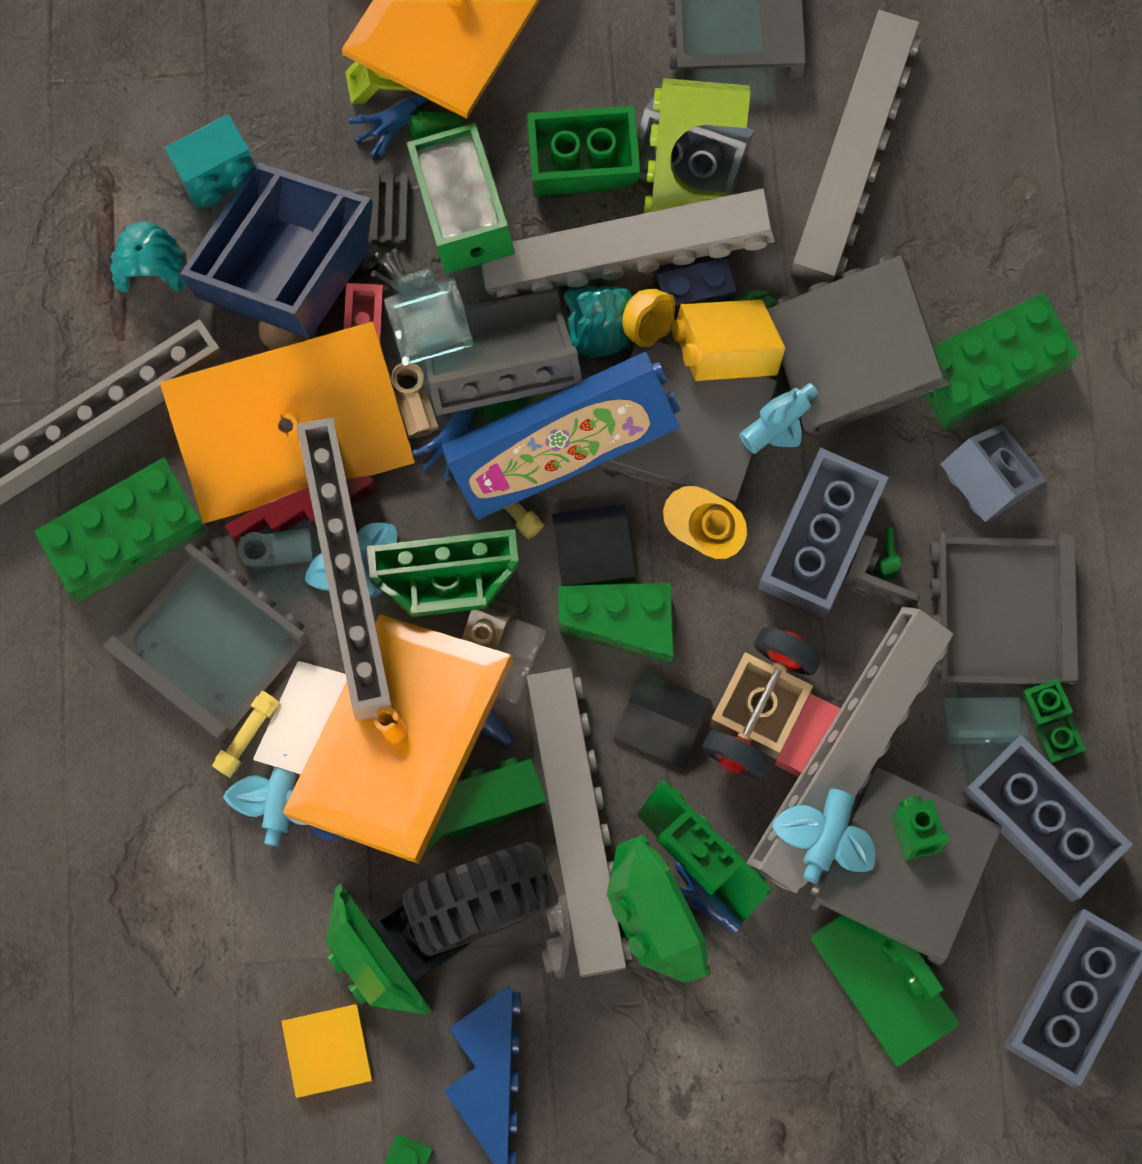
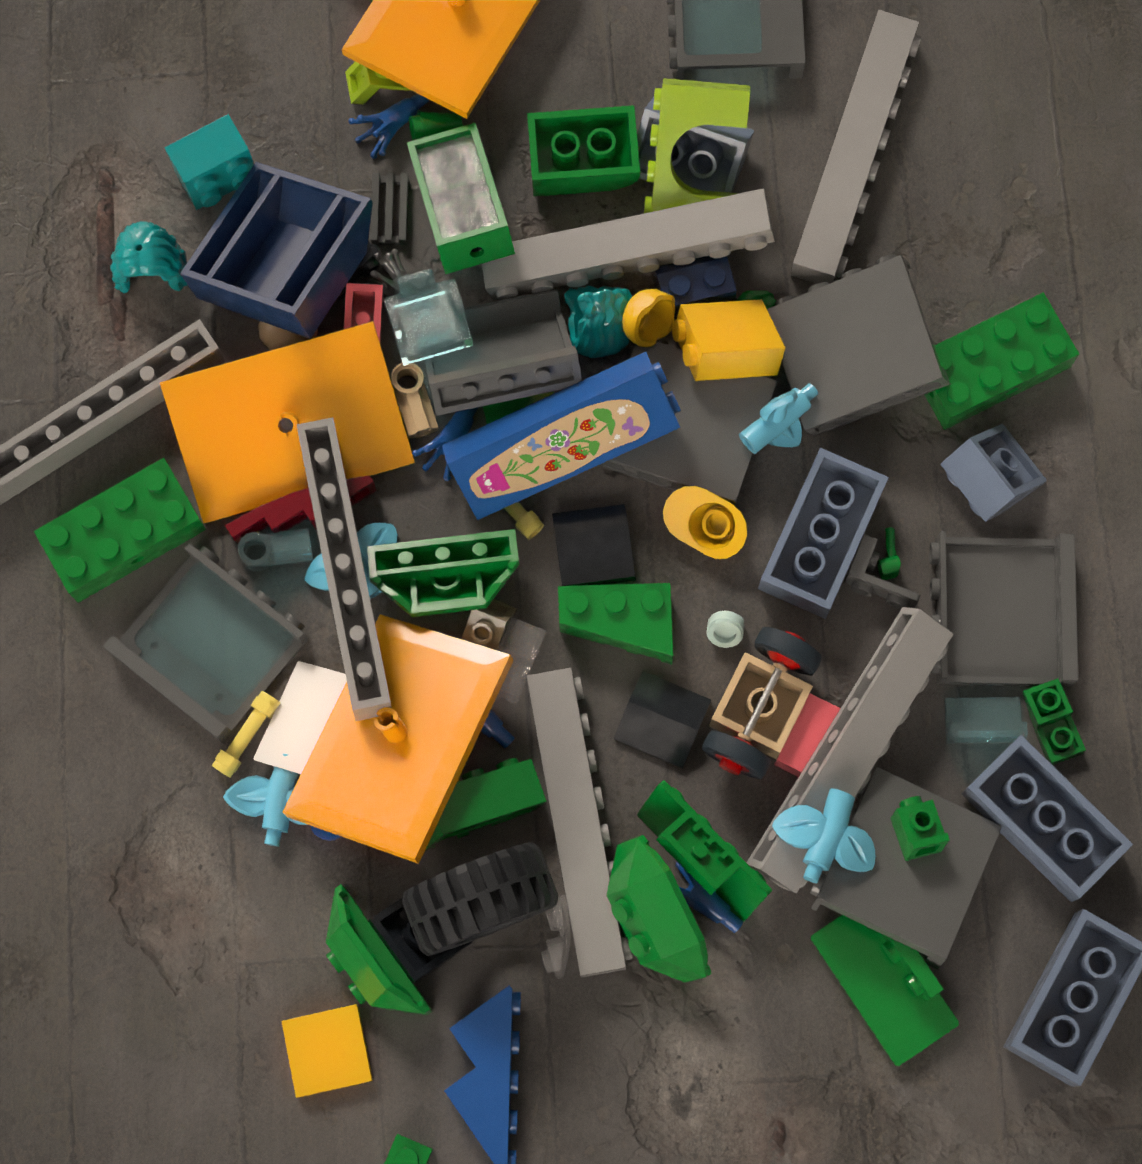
none -> light aqua tile [706,610,744,648]

